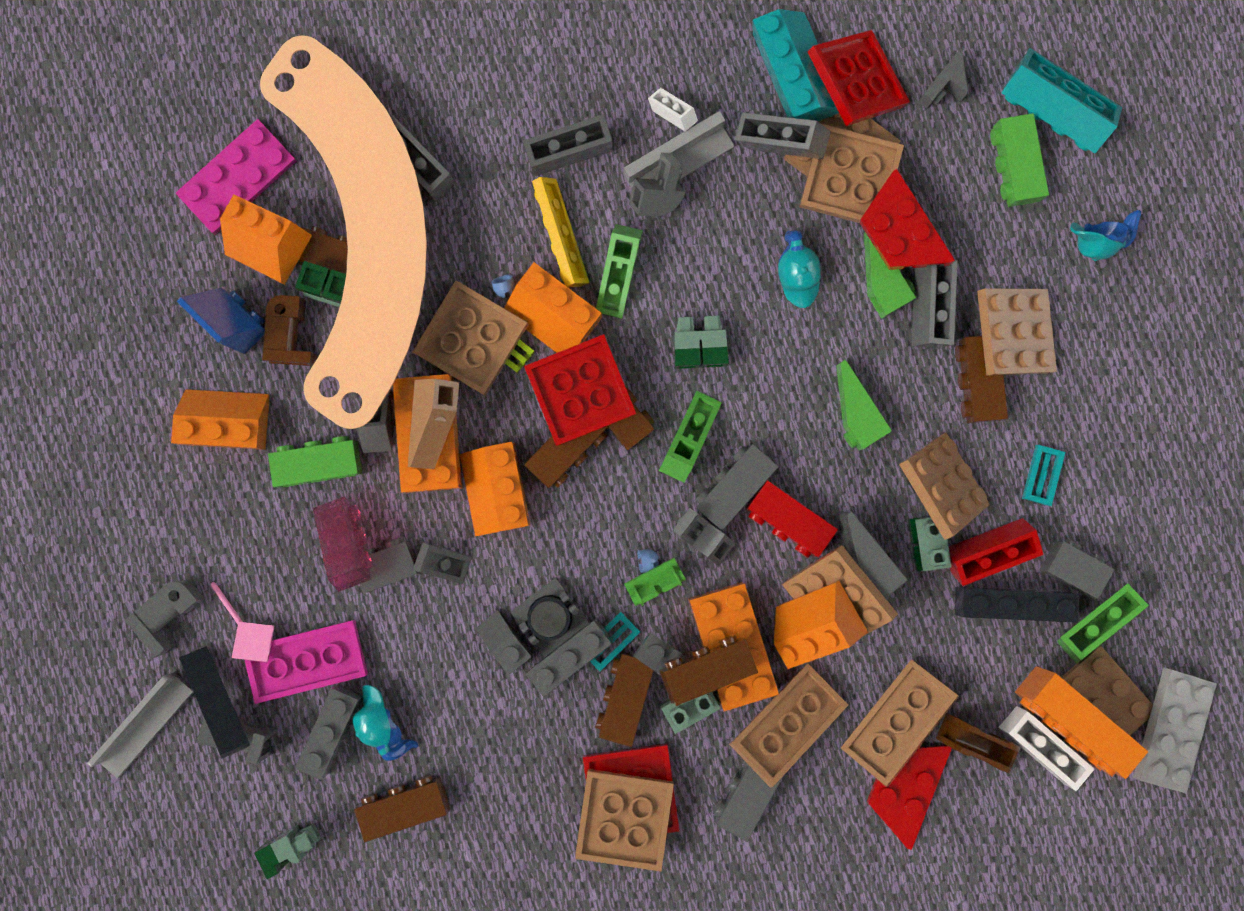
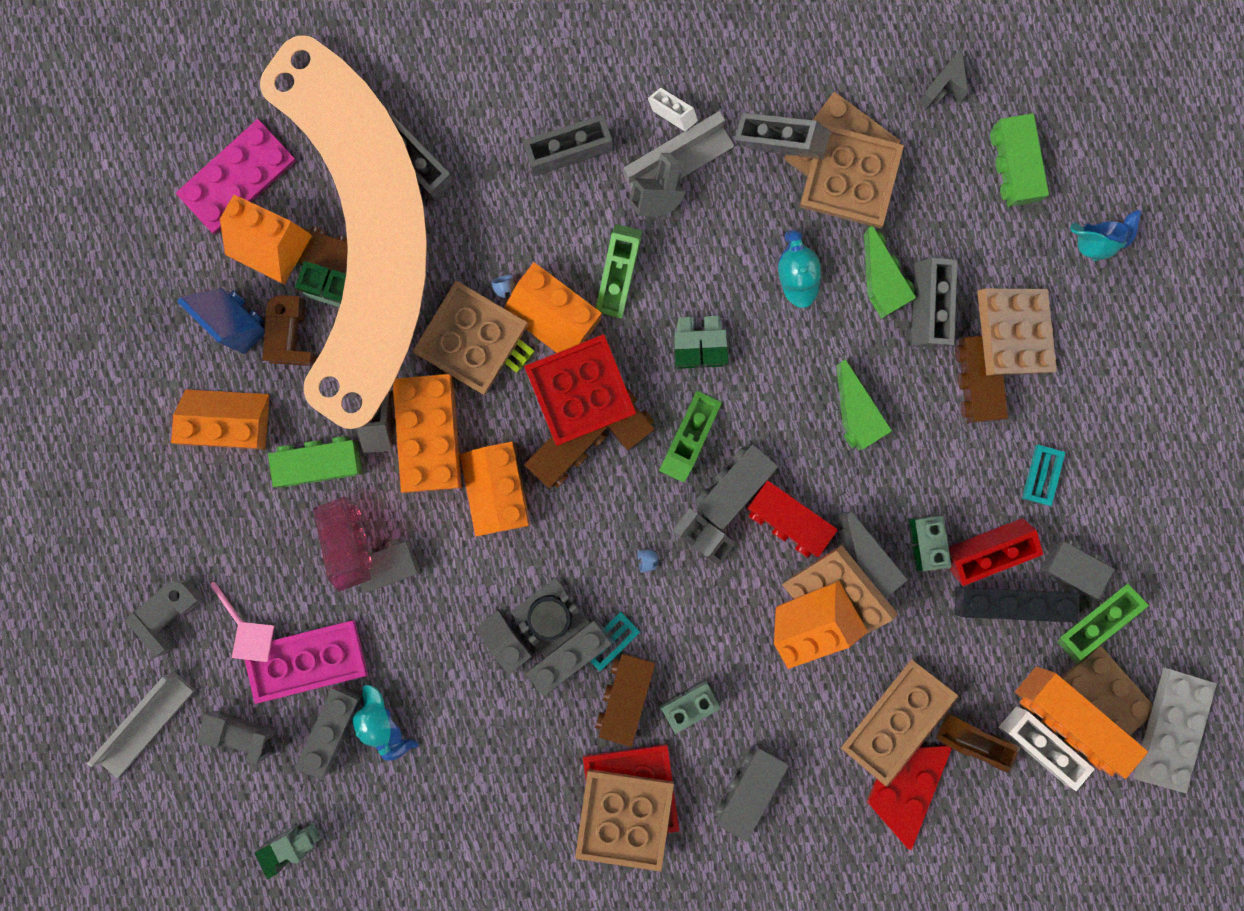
black tile [179,646,250,759] -> none
reddish brown brick [354,774,450,843] -> none
medium nougat slope [408,379,459,469] -> none
dark grey slope [413,542,472,584] -> none
yellow plate [532,177,589,287] -> none
bright green hinge [624,558,686,606] -> none
dark grey brick [633,632,687,678] -> none
reddish brown brick [659,635,758,706] -> none
orange brick [688,582,779,711] -> none
medium nougat plate [729,663,848,787] -> none
teal slope [752,9,839,121] -> none
red plate [808,30,910,126] -> none
red wing [860,169,955,270] -> none
medium nougat plate [899,432,990,540] -> none
teal slope [1001,48,1122,153] -> none

